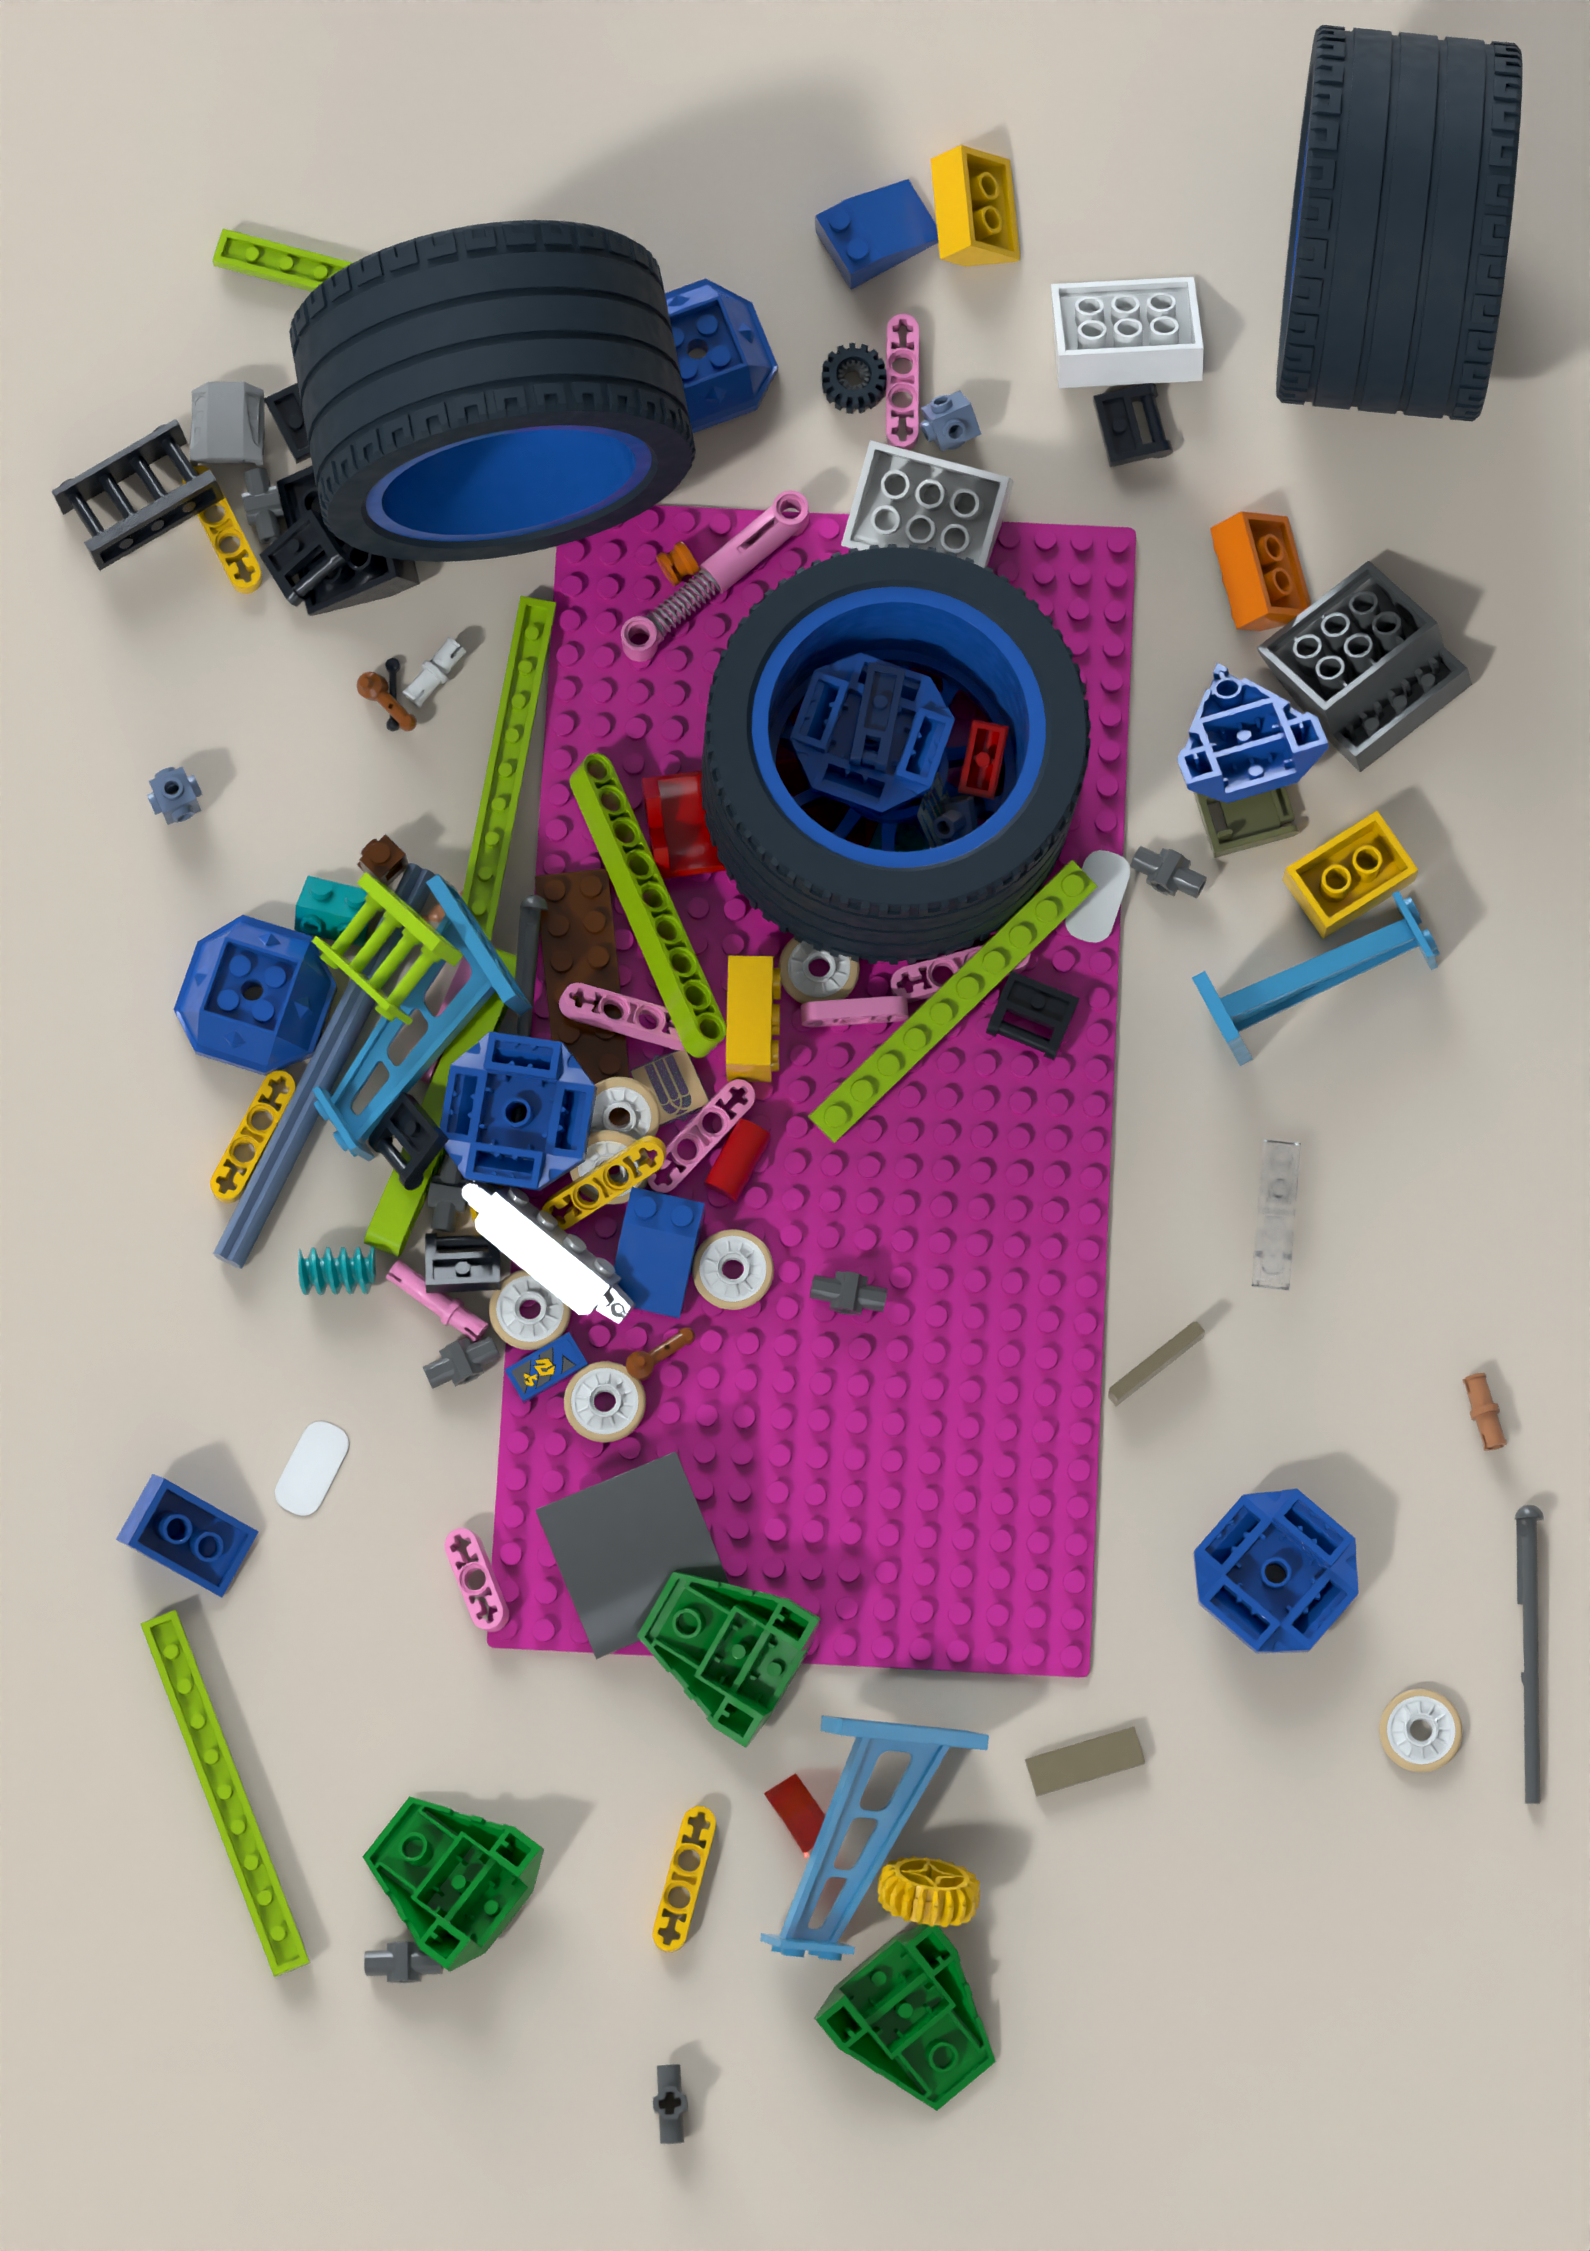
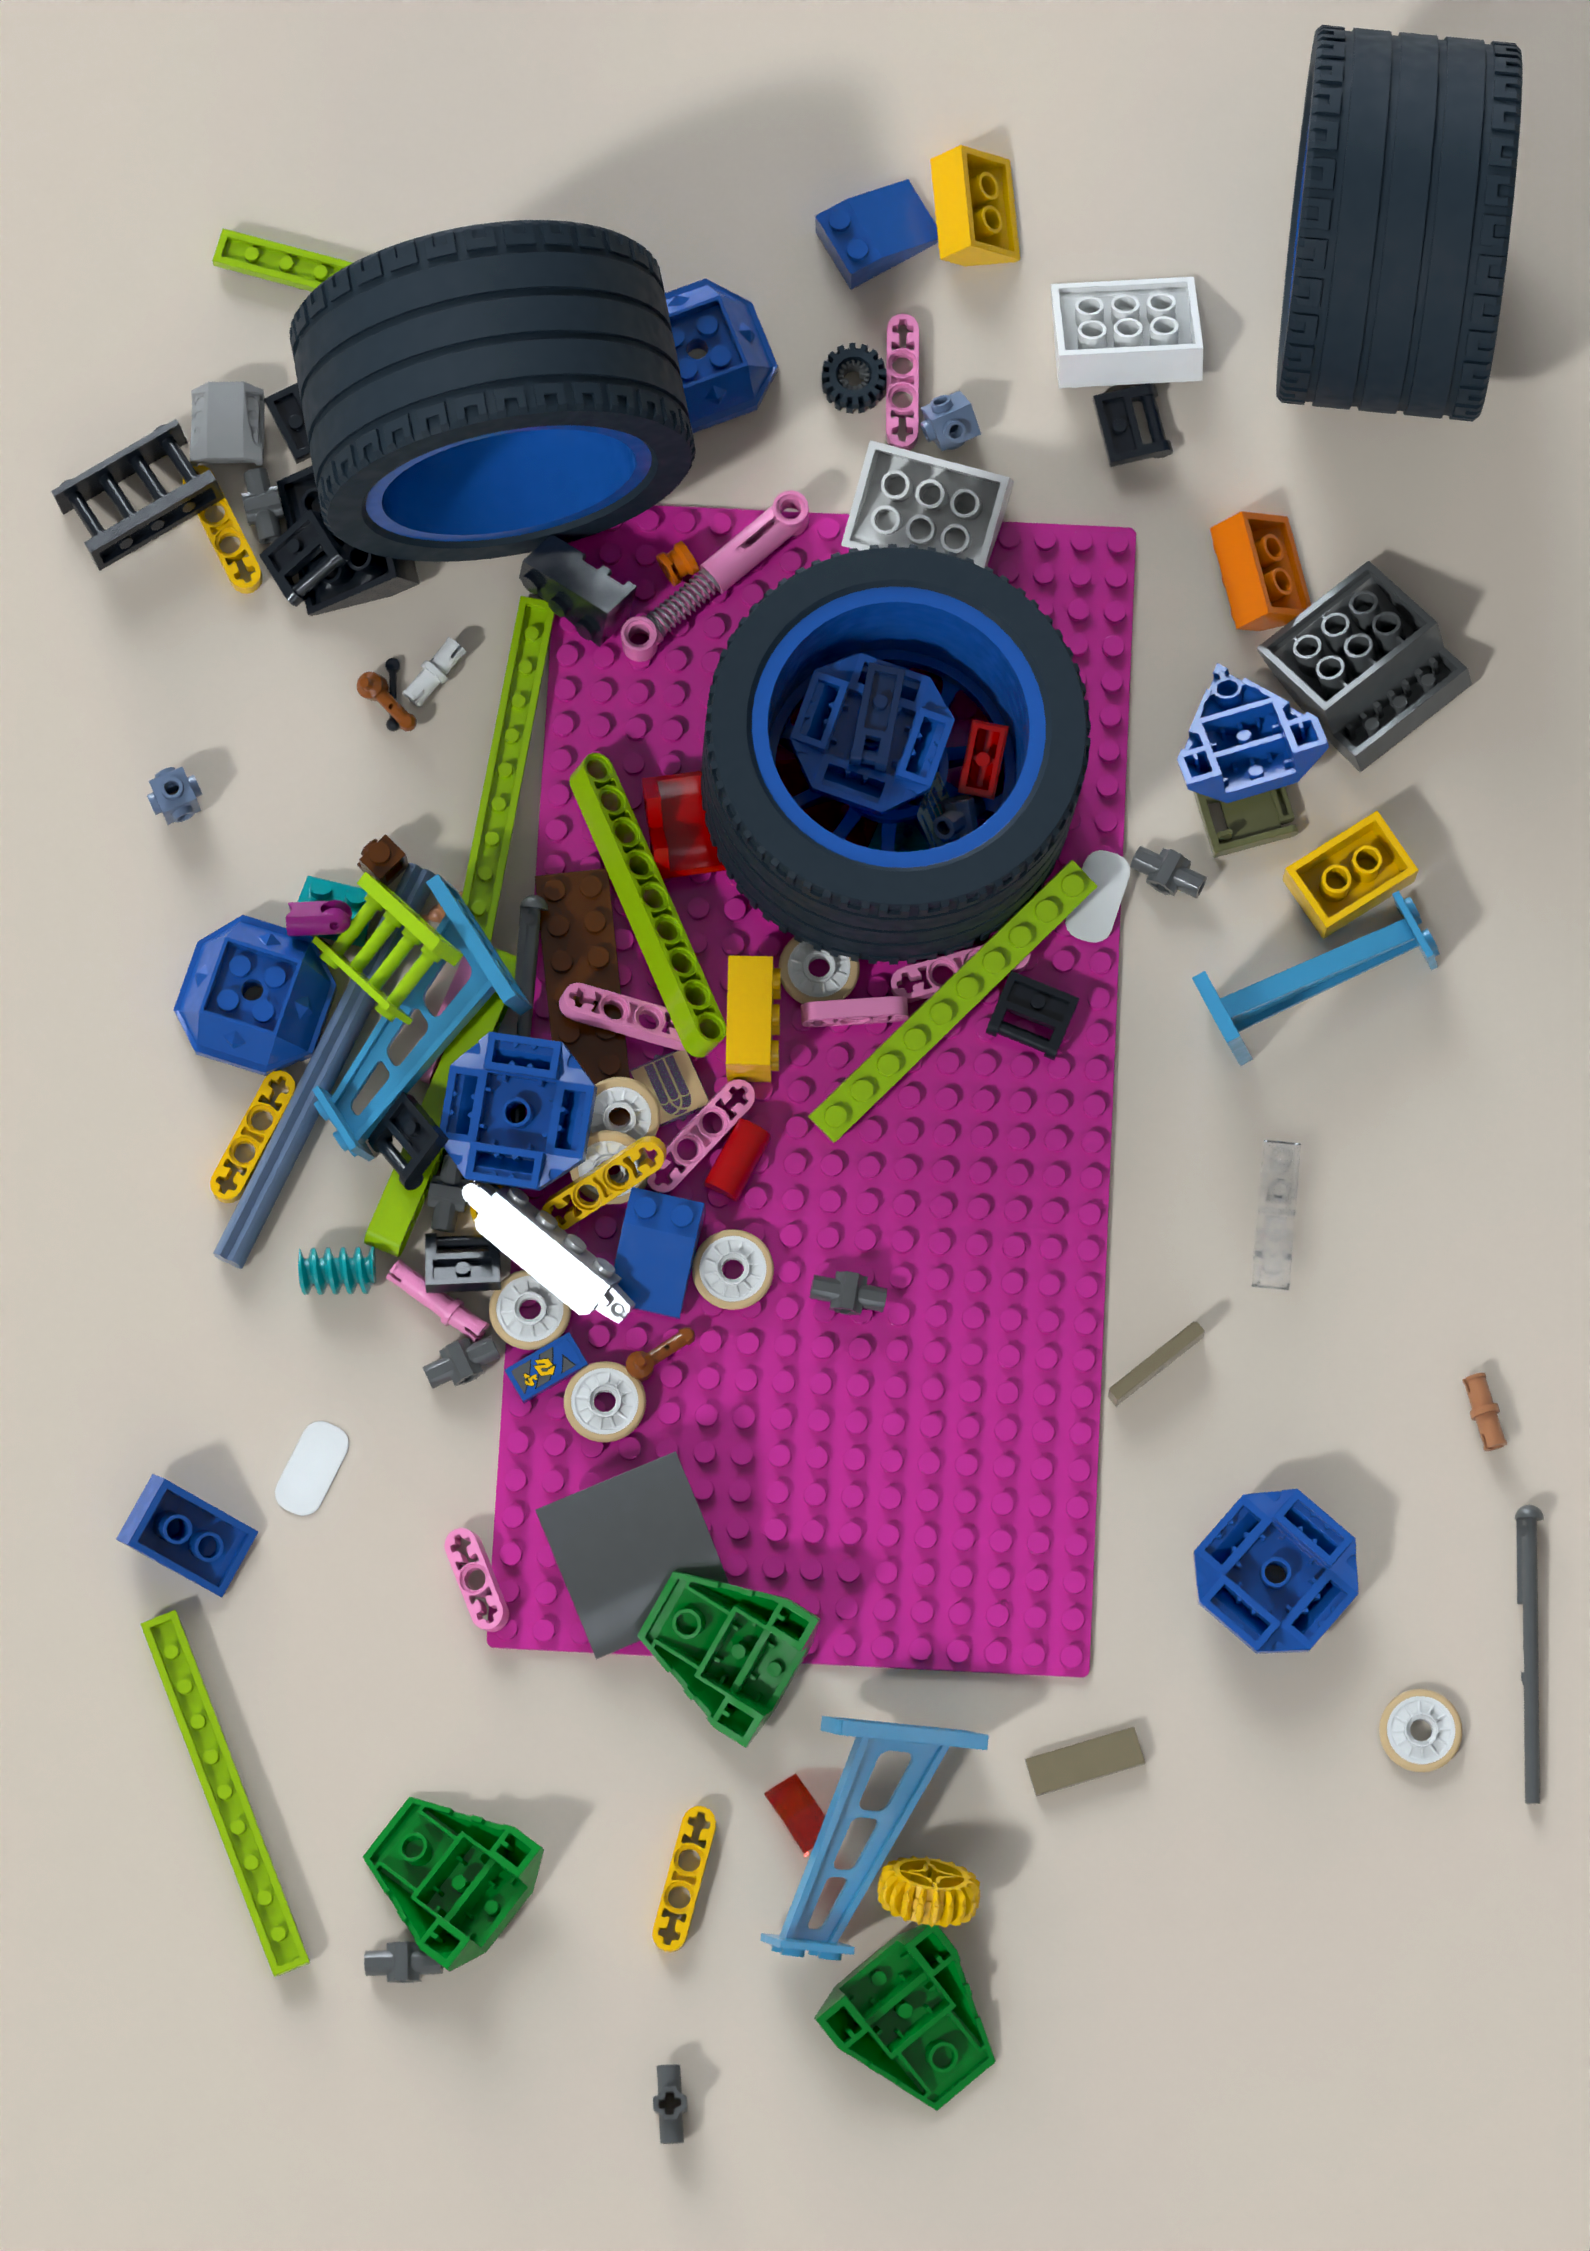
none -> magenta piece [286,900,352,936]
none -> black wedge [519,534,637,647]

